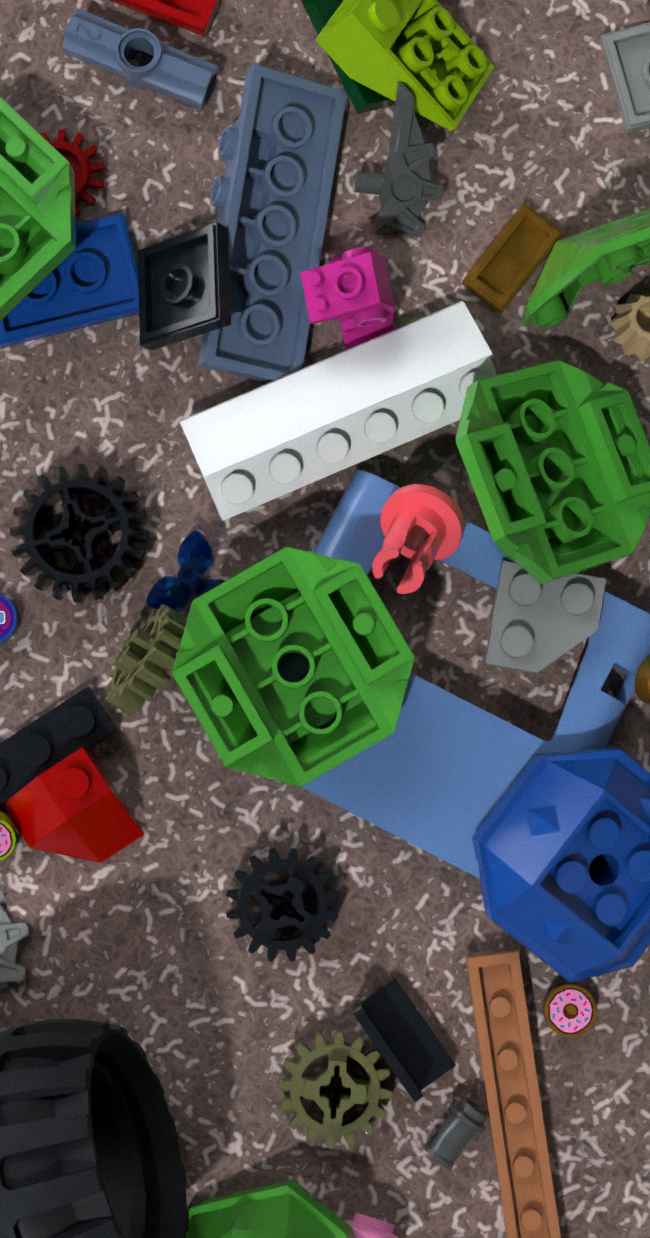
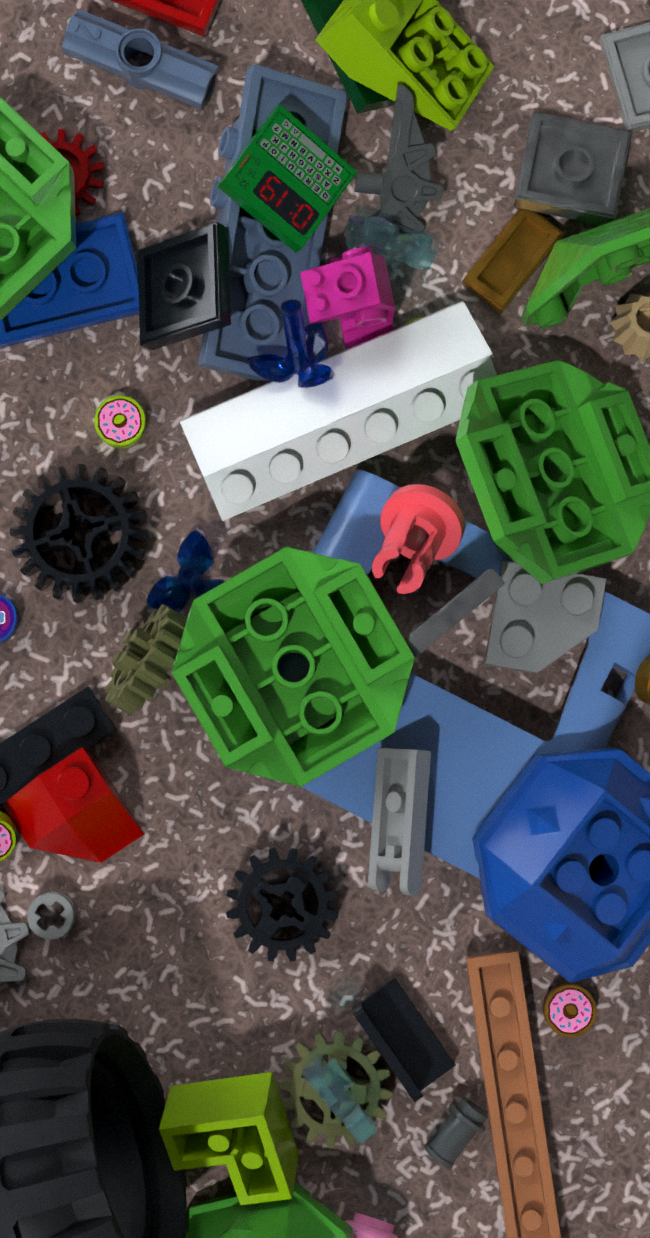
none -> light grey bush [27,891,77,940]
none -> tile [94,395,147,449]
none -> lime brick [159,1072,299,1205]
none -> green tile [217,104,357,253]
none -> clear blue plant [247,299,335,388]
none -> clear light blue plate [302,1053,378,1145]
none -> clear light blue plate [344,215,436,270]
none -> light grey hinge [368,748,431,896]
none -> flat silver tile [404,569,505,658]
none -> flat silver tile [513,111,632,225]

